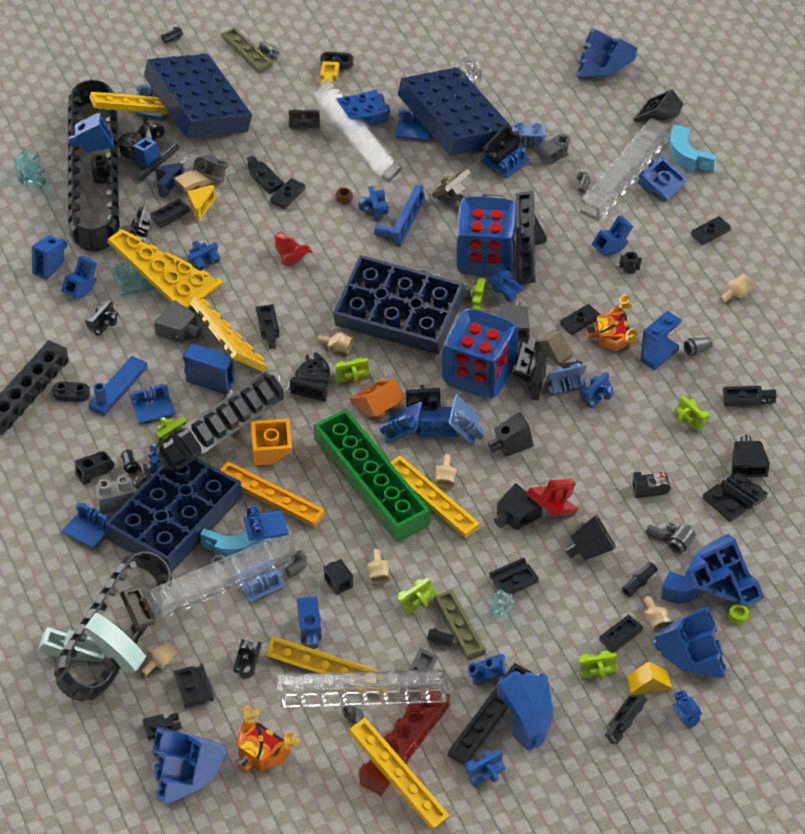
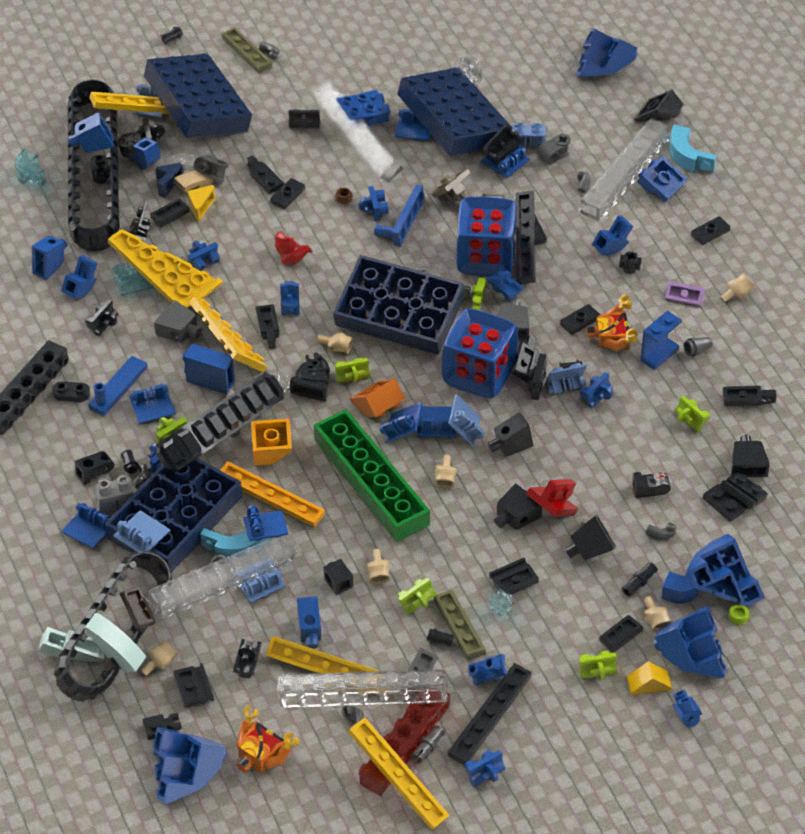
black bar [137,143,180,181] -> none
dark grey arm [285,550,307,577] -> none
black plate [320,51,354,69] -> none
yellow plate [320,61,340,90] -> none
yellow plate [391,456,480,538] -> none
black hips [406,385,441,410] -> none
blue brick [497,672,553,752] -> none
dark tan slope [535,331,573,365] -> none
black hinge [605,694,648,744] -> none
dark grey brick [668,524,696,554] -> none
none -> medium blue hinge [113,511,170,553]
none -> blue hips [280,281,300,315]
none -> dark grey pin [411,725,445,764]
none -> lavender slope [665,281,705,307]

